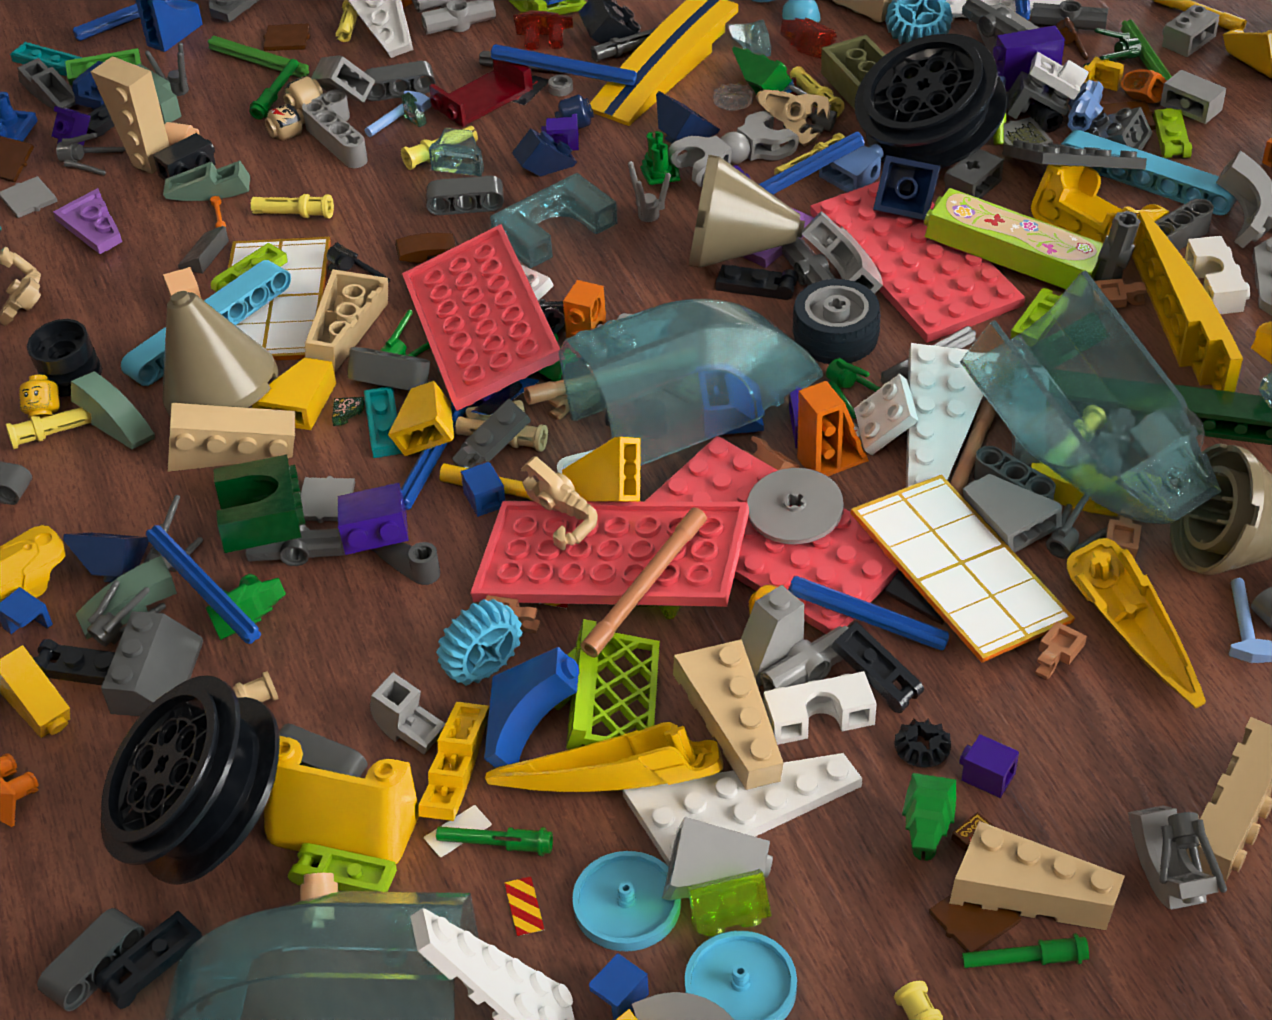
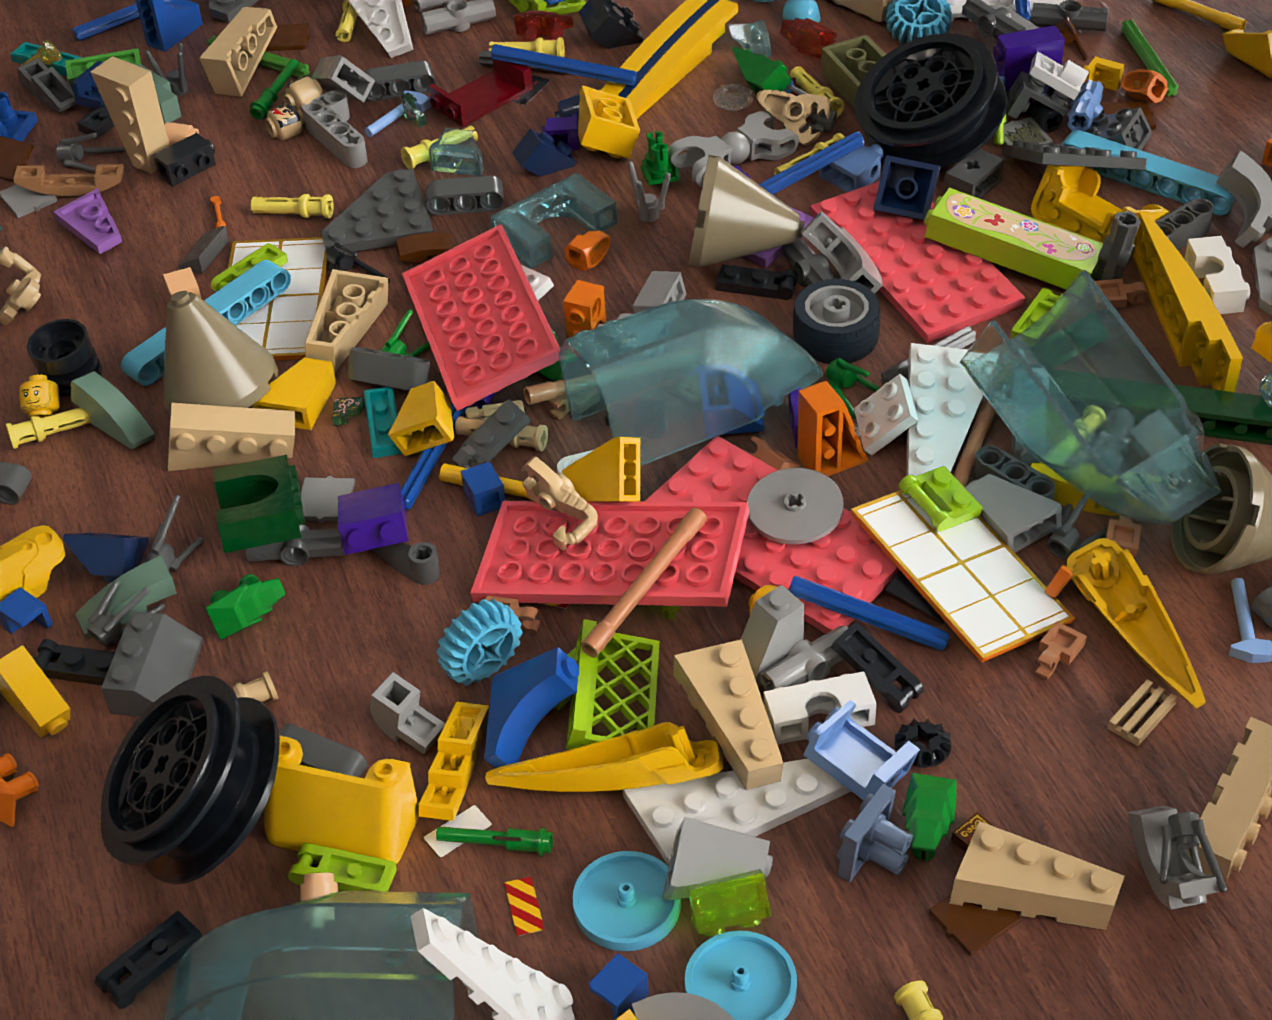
dark grey beam [37,908,145,1011] -> none
dark purple brick [51,106,91,146] -> none
blue axle [146,525,261,644] -> none
sand green slope [163,160,250,201] -> none
black sticker [471,378,539,416] -> none
black connector [540,298,565,334] -> none
light grey tile [548,74,573,96] -> none
dark grey pin [590,27,657,62] -> none
dark blue slope [656,91,720,143] -> none
dark purple brick [959,734,1019,798] -> none
green pin [962,933,1089,968] -> none
dark green plant [1083,28,1141,68] -> none
lime plate [1153,108,1192,158] -> none
light grey brick [1160,70,1226,124] -> none
light grey brick [1162,4,1220,57] -> none
none -> medium nougat slope [13,164,124,196]
none -> clear yellow pin [22,40,62,65]
none -> tan wedge [199,7,277,97]
none -> dark grey plate [321,169,434,255]
none -> light yellow pin [489,37,565,57]
none -> orange rock [564,230,611,271]
none -> yellow slope [578,85,640,159]
none -> light grey hinge [633,271,687,329]
none -> medium blue panel [803,700,920,800]
none -> sand blue plate [836,784,913,882]
none -> lime plate [899,466,983,532]
none -> orange tile [1044,565,1073,598]
none -> tan tile [1108,679,1177,747]

